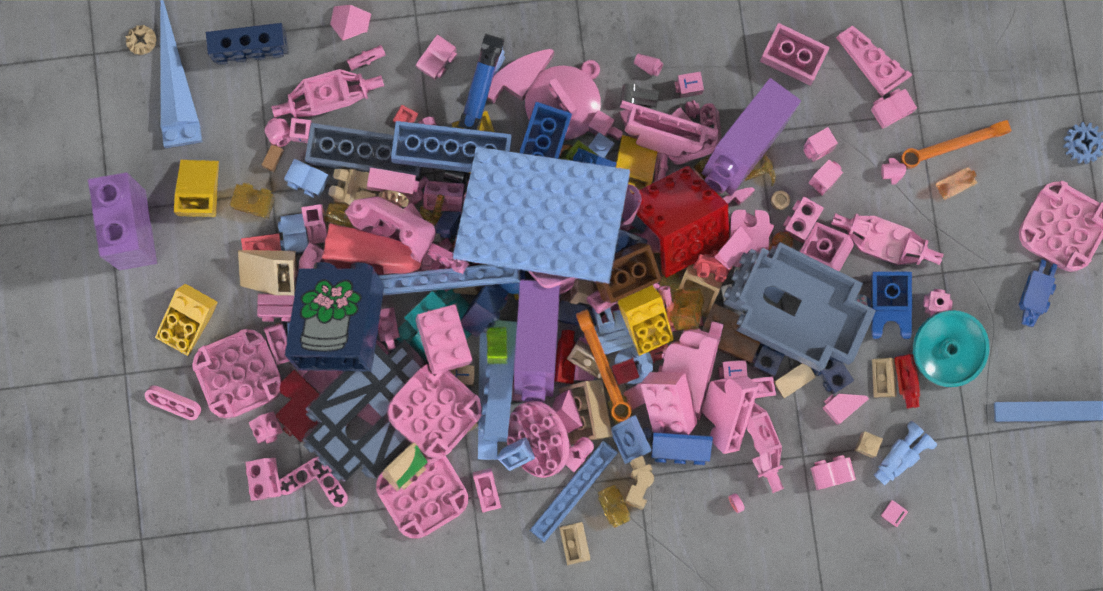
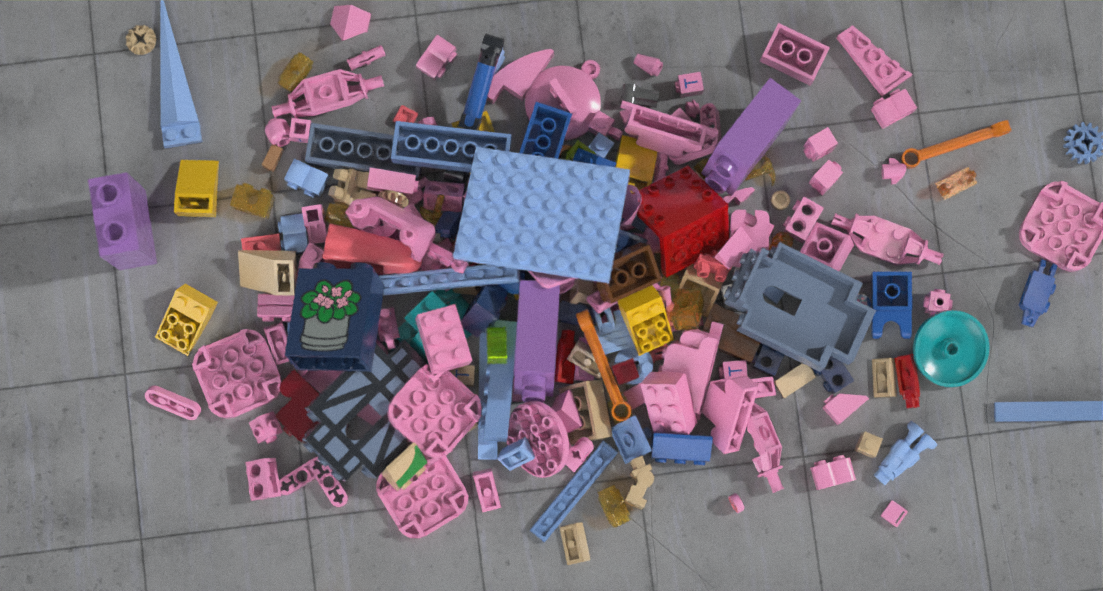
dark blue brick [206,23,289,65] -> none
none -> clear yellow piece [277,52,314,93]

